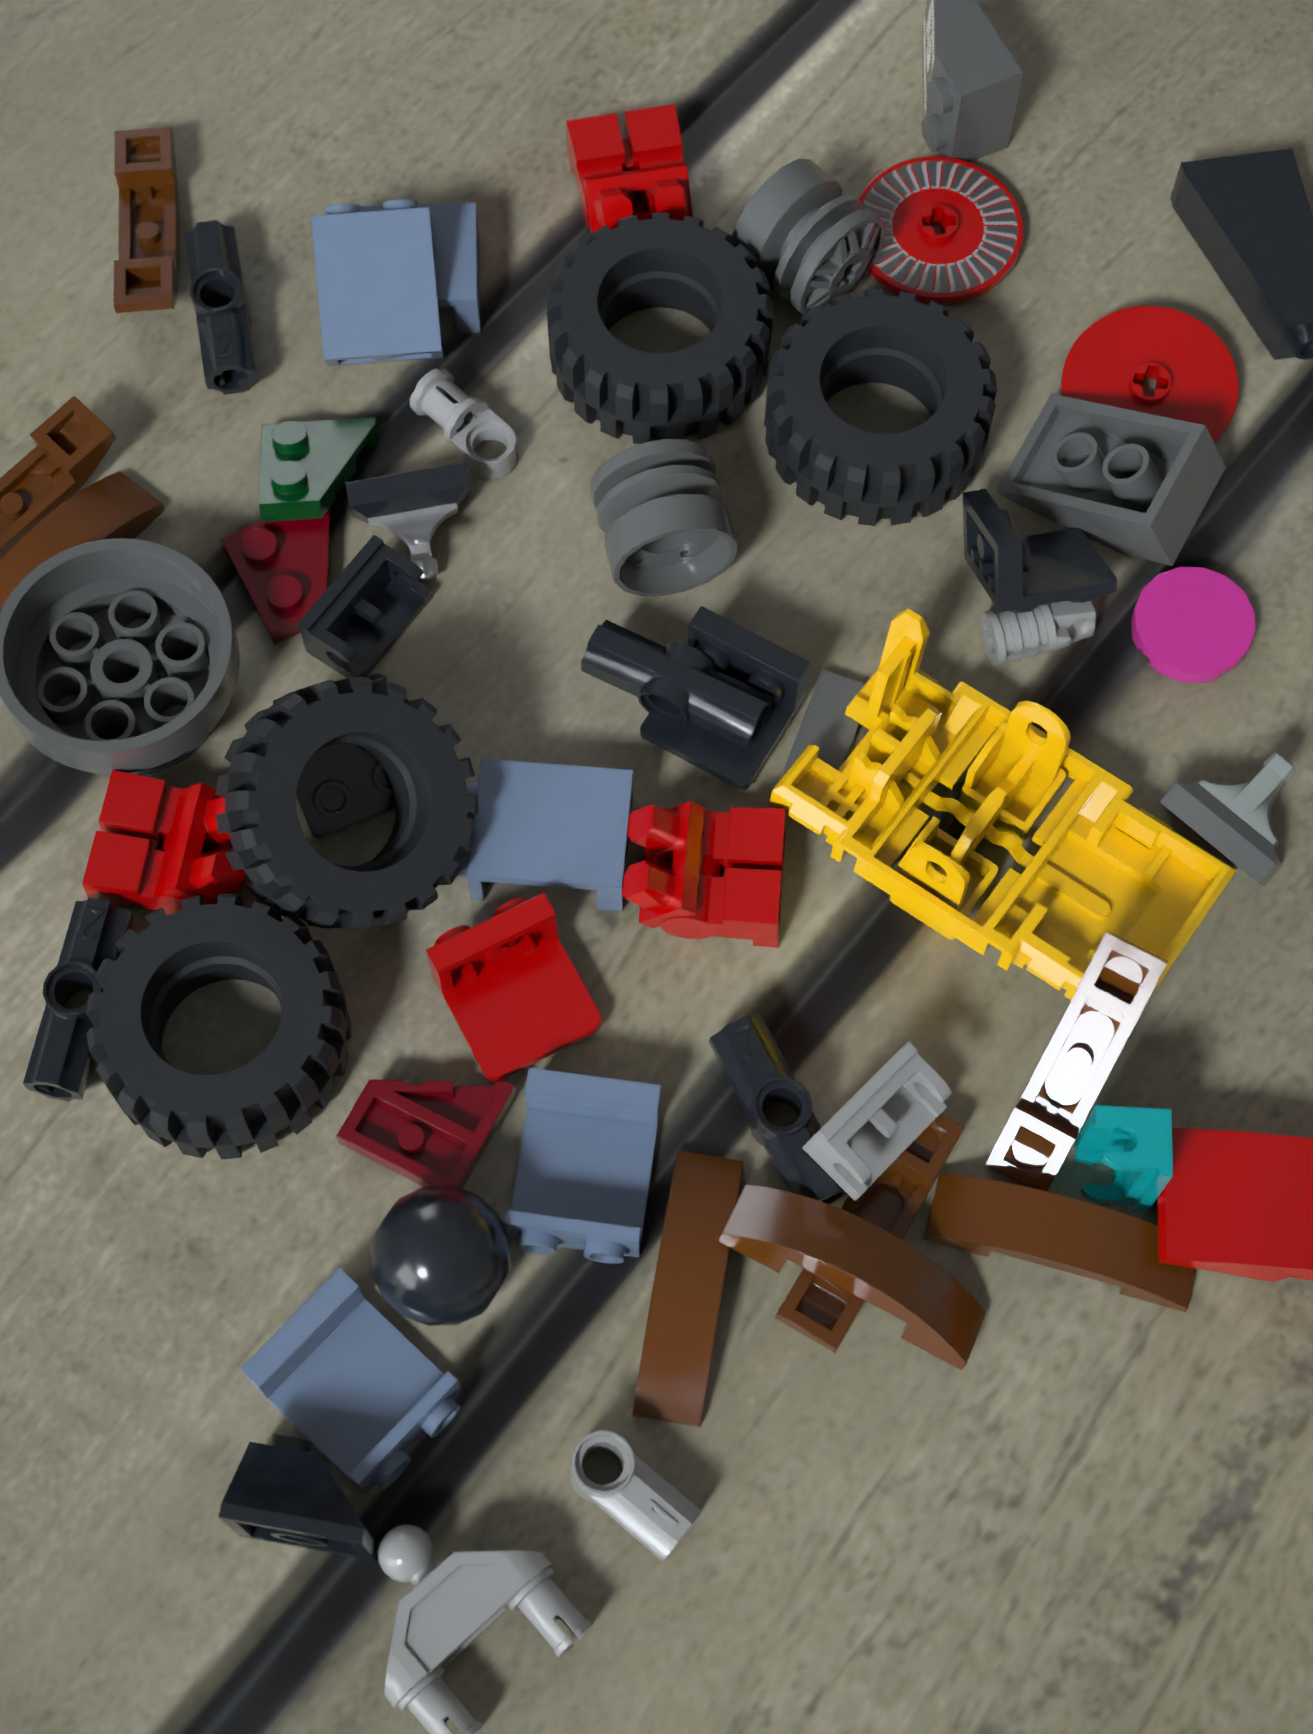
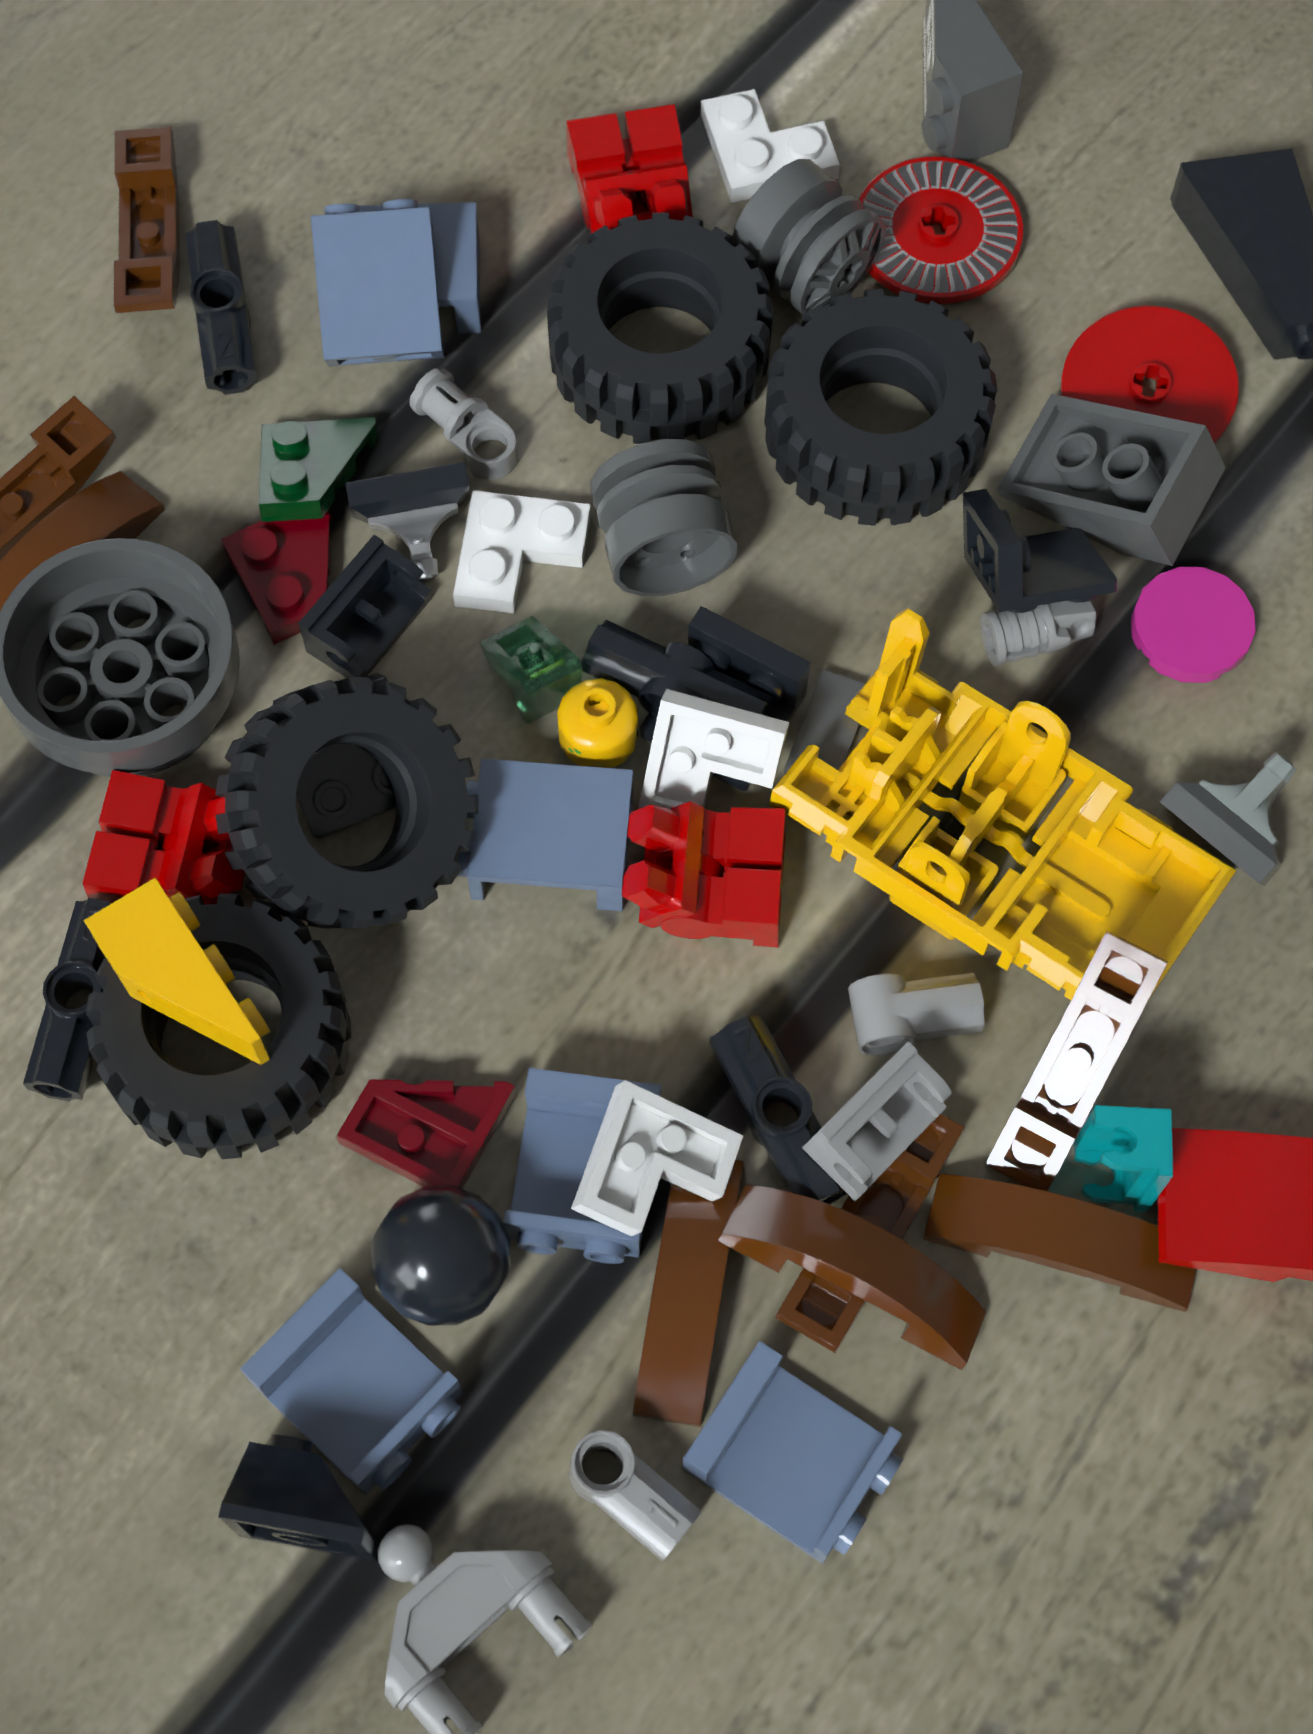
red bracket [426,893,601,1081] -> none
none -> yellow slope [84,878,270,1065]
none -> white plate [453,490,591,613]
none -> clear green slope [479,616,582,724]
none -> yellow head [557,678,639,768]
none -> white plate [571,1080,743,1236]
none -> white plate [638,689,790,809]
none -> sand blue panel [682,1341,904,1564]
none -> white plate [701,89,840,203]
none -> light grey piece [848,973,985,1055]

